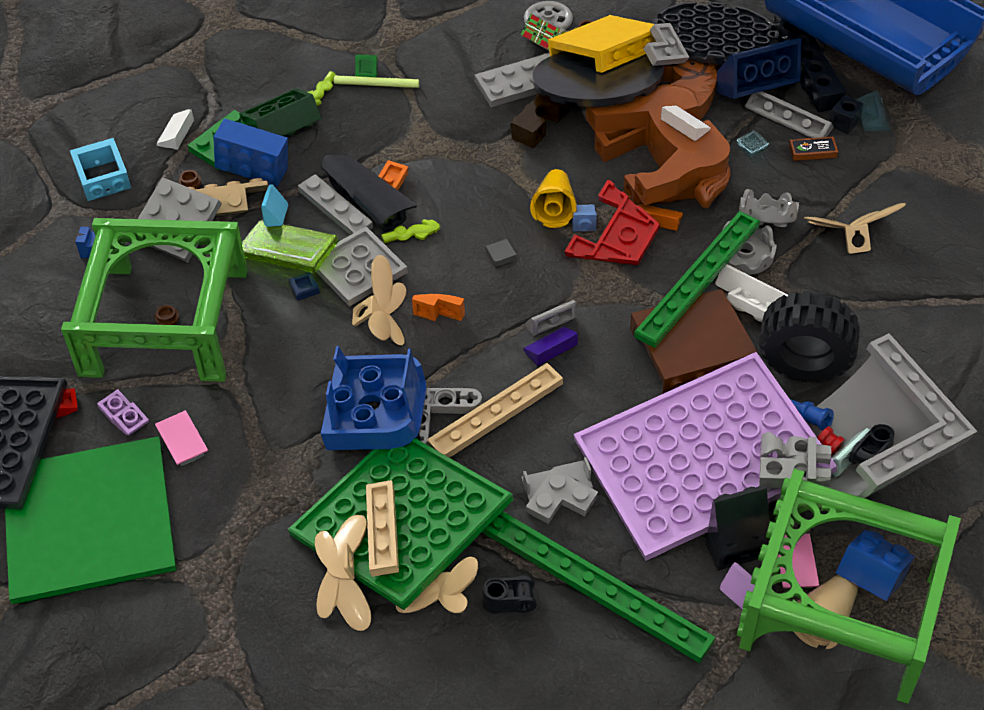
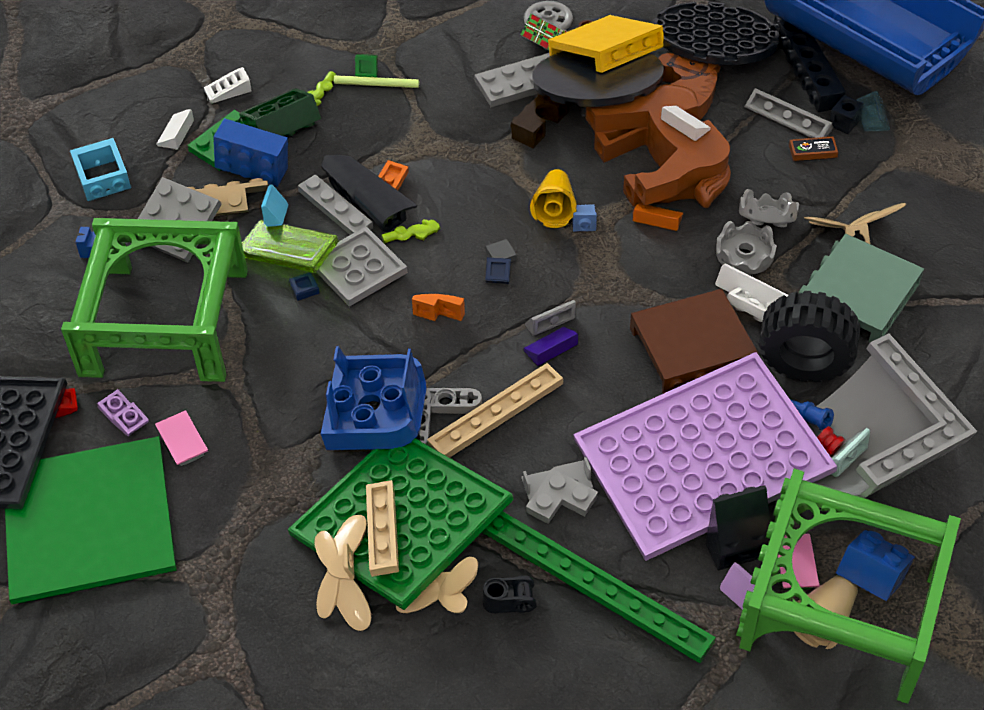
reddish brown plate [155,305,179,325] -> none
reddish brown plate [178,170,202,189] -> none
tan piece [352,255,406,345] -> none
red wing [565,180,660,265] -> none
green tile [634,211,760,348] -> none
light grey plate [643,23,690,66] -> none
dark blue slope [717,38,801,99] -> none
clear light blue tile [737,130,769,157] -> none
light grey hips [759,432,831,492] -> none
black piece [849,424,895,464] -> none
none -> white slope [204,67,251,104]
none -> dark blue tile [485,258,511,284]
none -> sand green panel [799,234,924,343]

